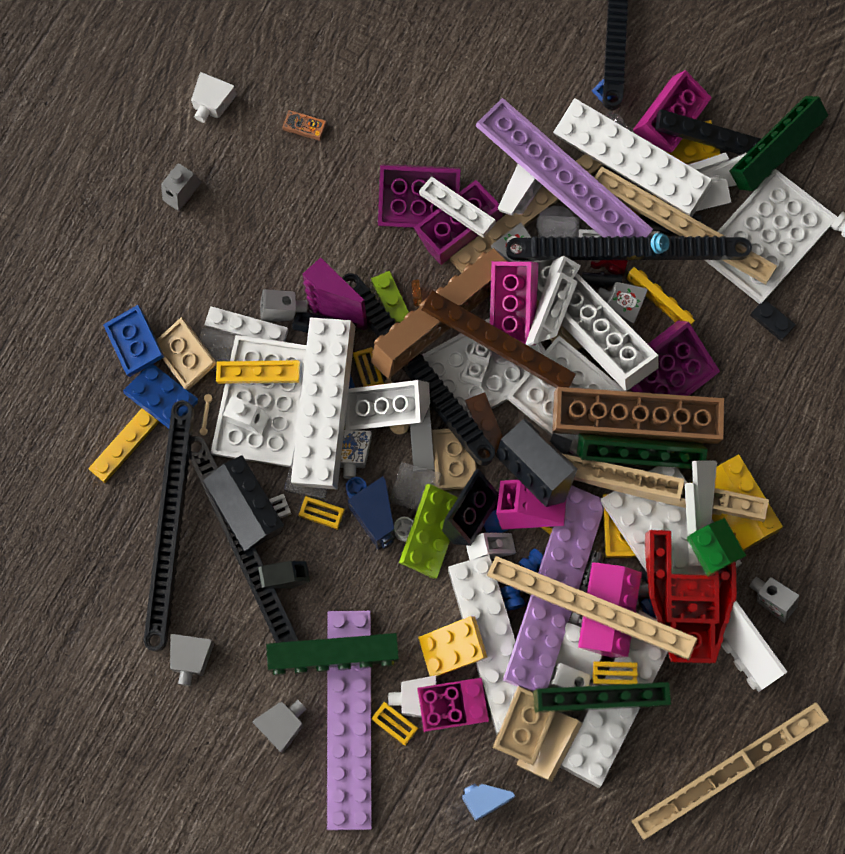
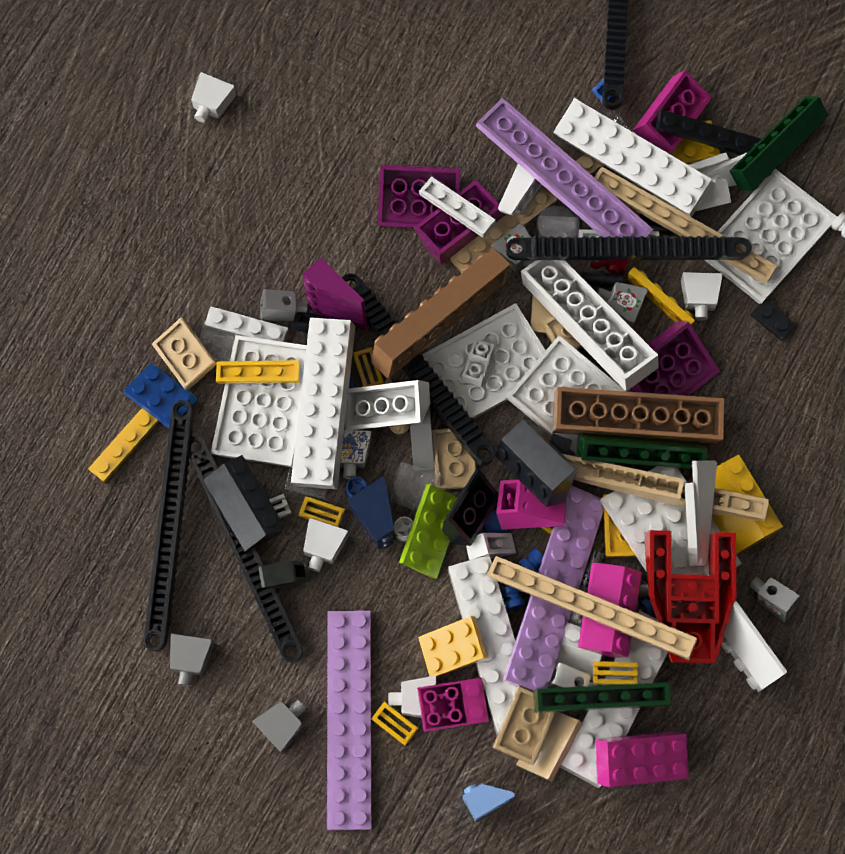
blue plate [103,305,164,377] -> none
light grey torso [161,163,201,211] -> none
tan hinge [199,394,213,436] -> none
white torso [223,396,269,435] -> none
dark green brick [266,633,399,676] -> none
tile [283,110,326,141] -> none
lime plate [371,271,409,324] -> none
clear orange tile [411,279,422,306] -> none
reddish brown plate [421,290,576,388] -> none
reddish brown plate [465,392,503,458] -> none
dark pink slope [490,261,538,346] -> none
white wedge [526,256,581,346] -> none
tan slope [632,702,829,840] -> none
medium azure plate [651,233,669,254] -> none
green slope [686,518,746,576] -> none
none -> white torso [303,518,349,572]
none -> dark pink brick [595,731,689,787]
none -> white torso [681,272,722,321]

